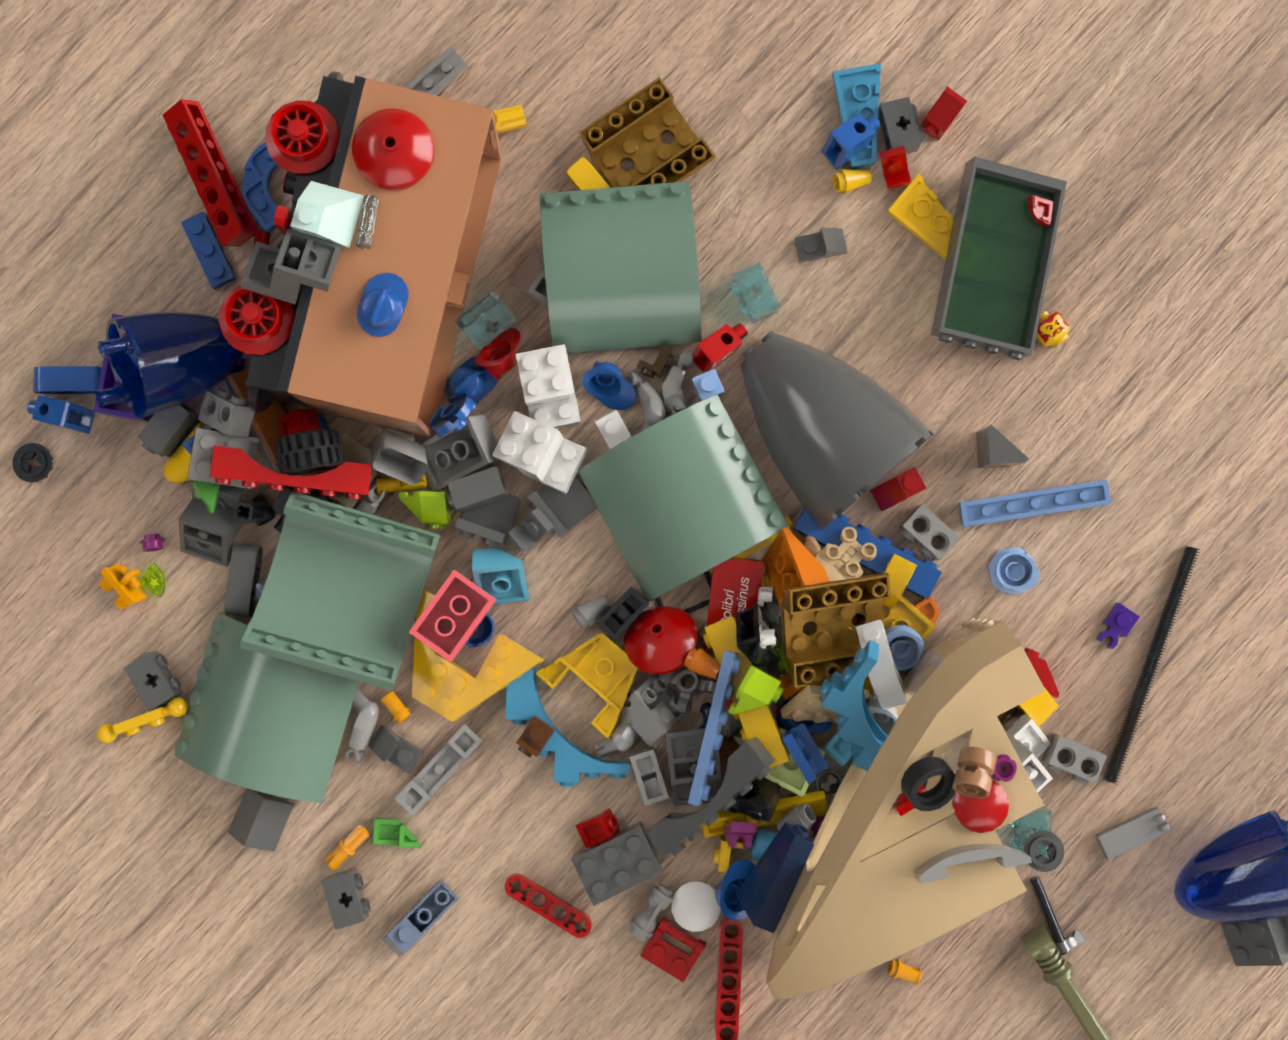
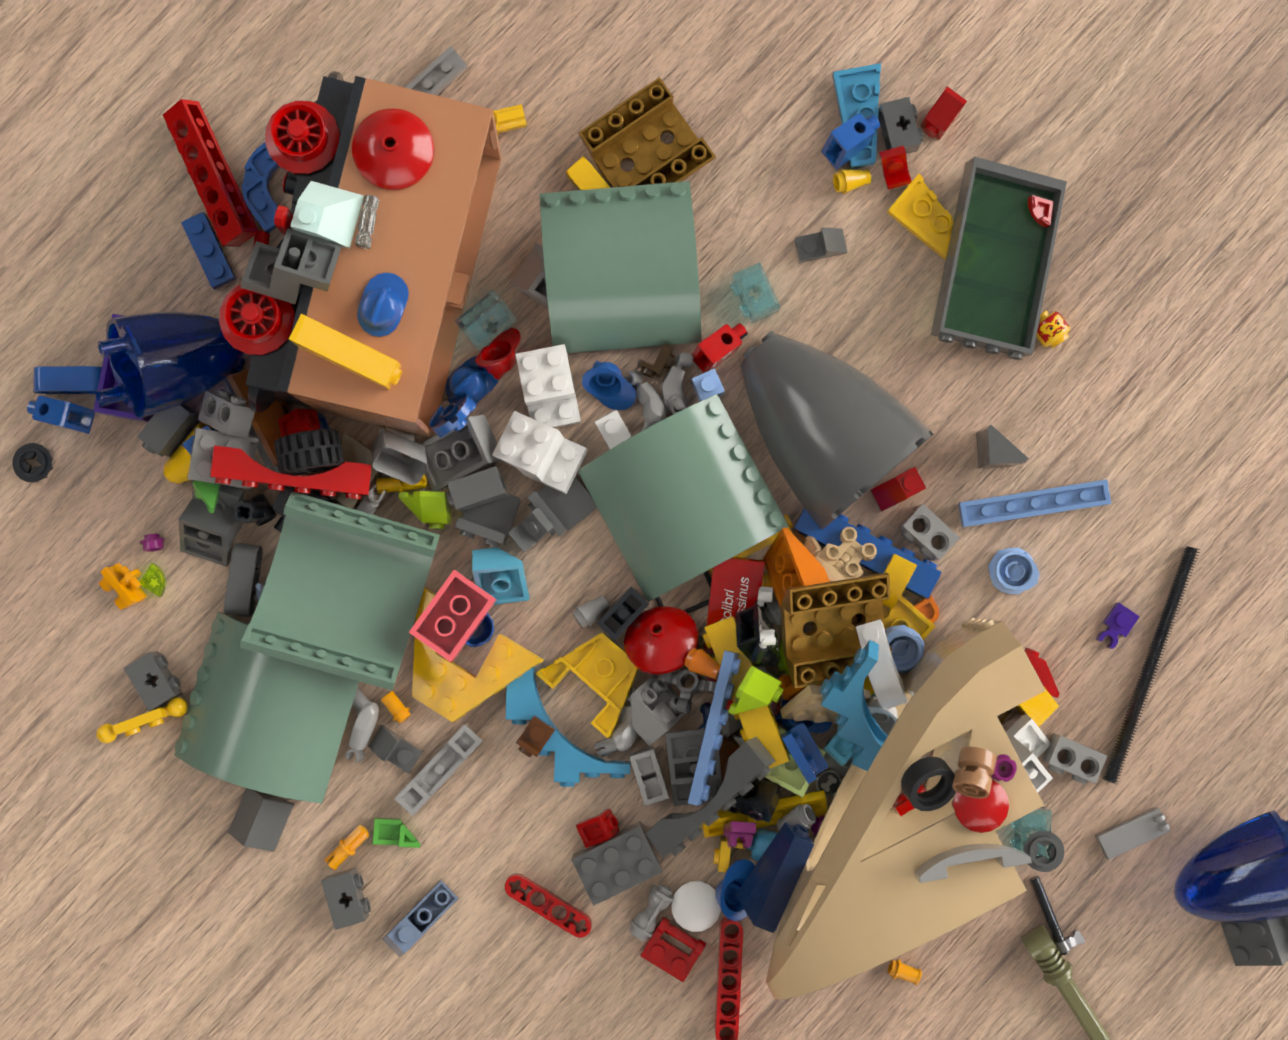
none -> yellow slope [289,314,402,390]

